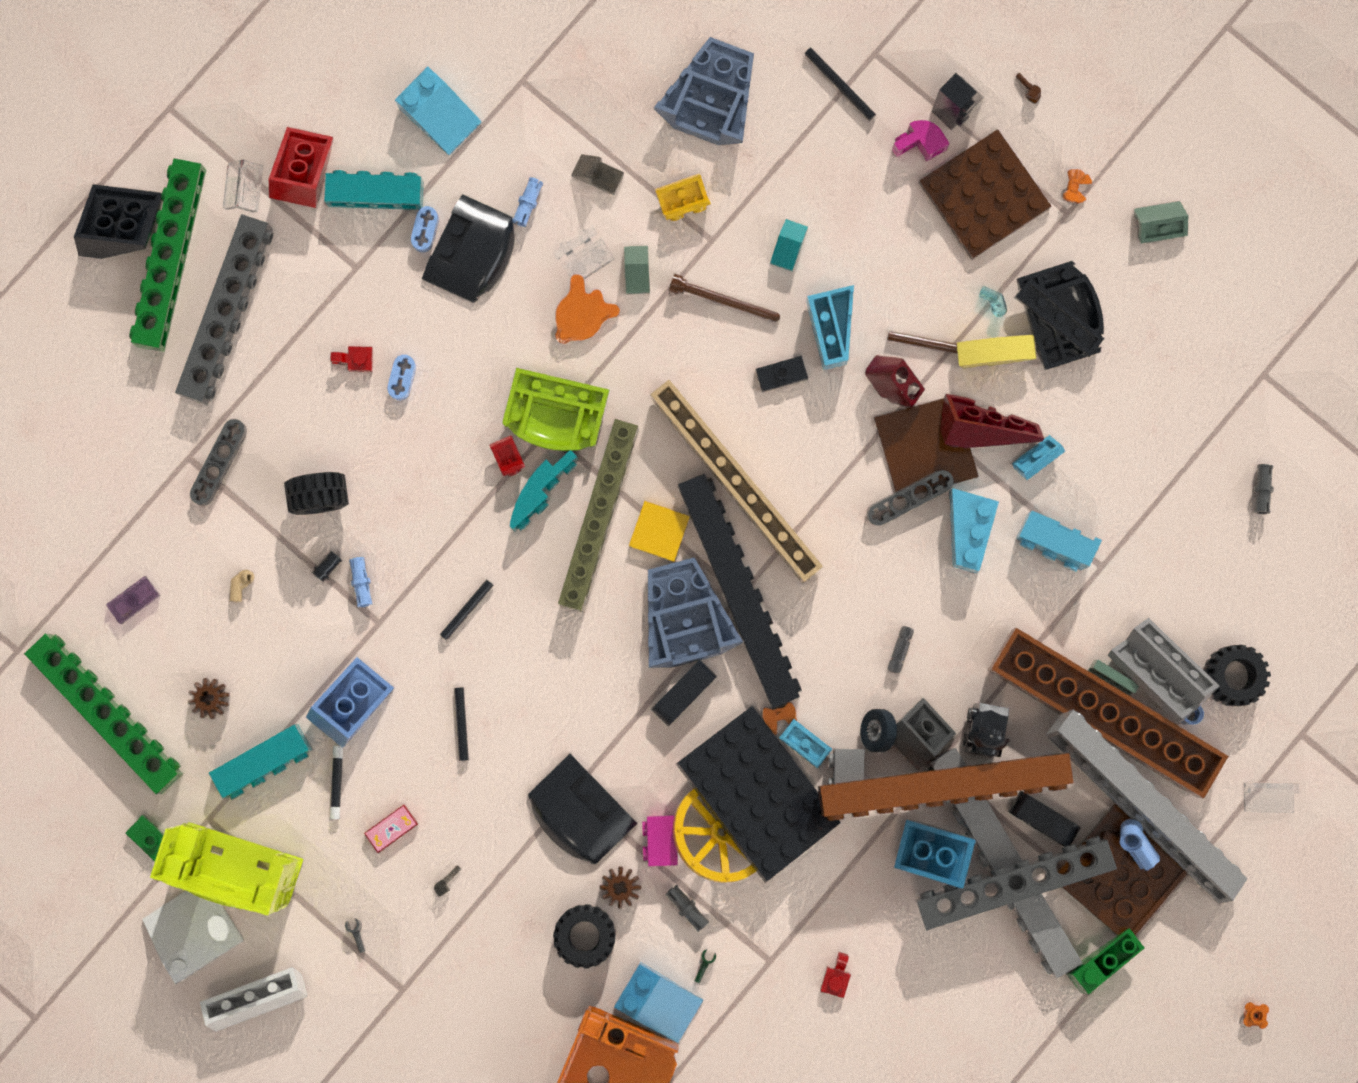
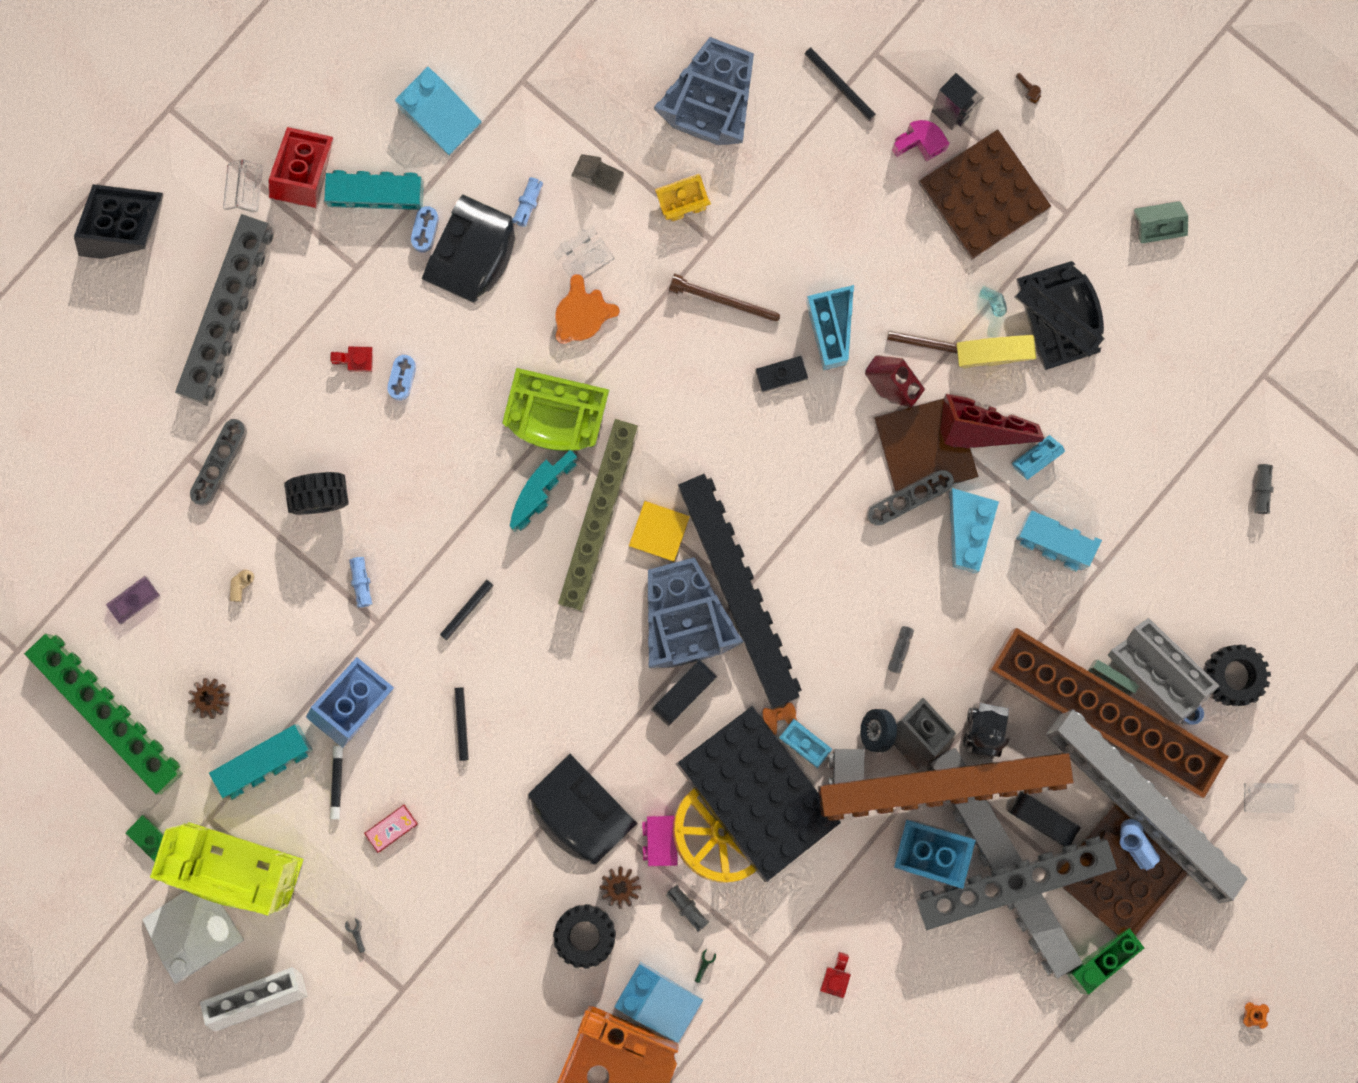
green brick [129,158,207,352] -> none
black pin [312,550,343,582] -> none
clear smoke hand [434,865,461,897] -> none
red bracket [490,435,525,476] -> none
sand green slope [624,246,650,294] -> none
tan brick [650,380,823,584] -> none
teal slope [770,219,808,271] -> none
orange piece [1063,169,1092,204] -> none

